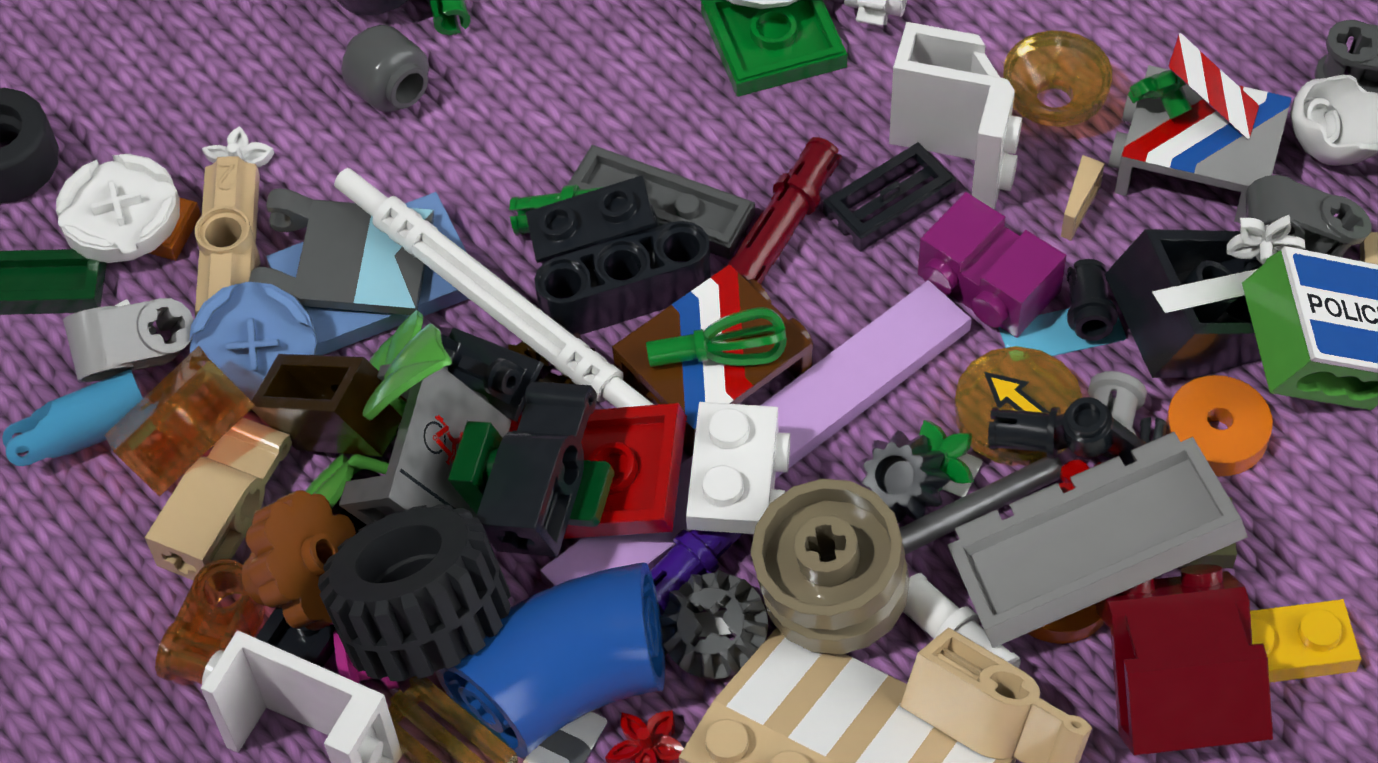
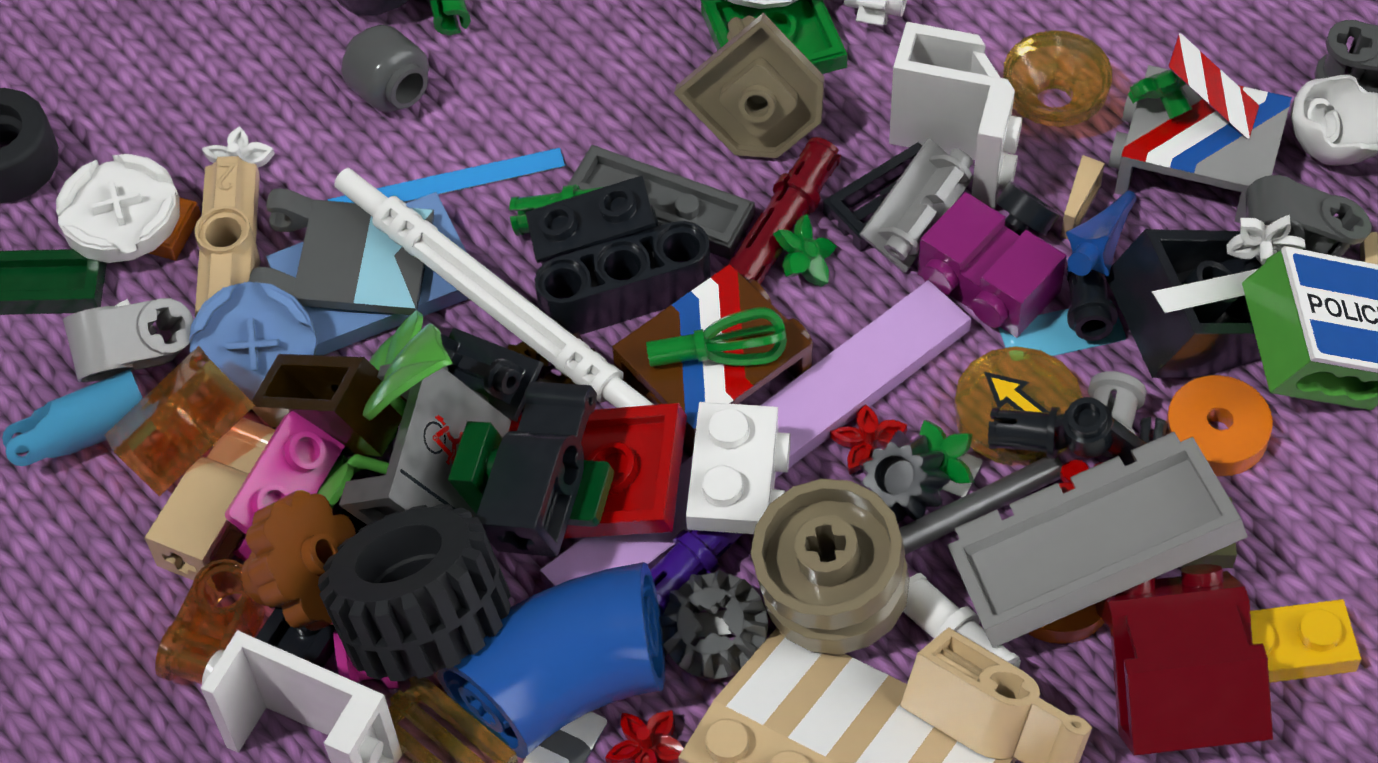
none -> dark pink bracket [225,411,345,561]
none -> dark azure sticker [328,148,565,203]
none -> dark tan piece [674,13,825,158]
none -> green plant [773,214,837,287]
none -> red plant [830,404,907,475]
none -> light grey hinge [859,139,973,273]
none -> black tile [996,181,1060,236]
none -> blue piece [1066,191,1137,276]

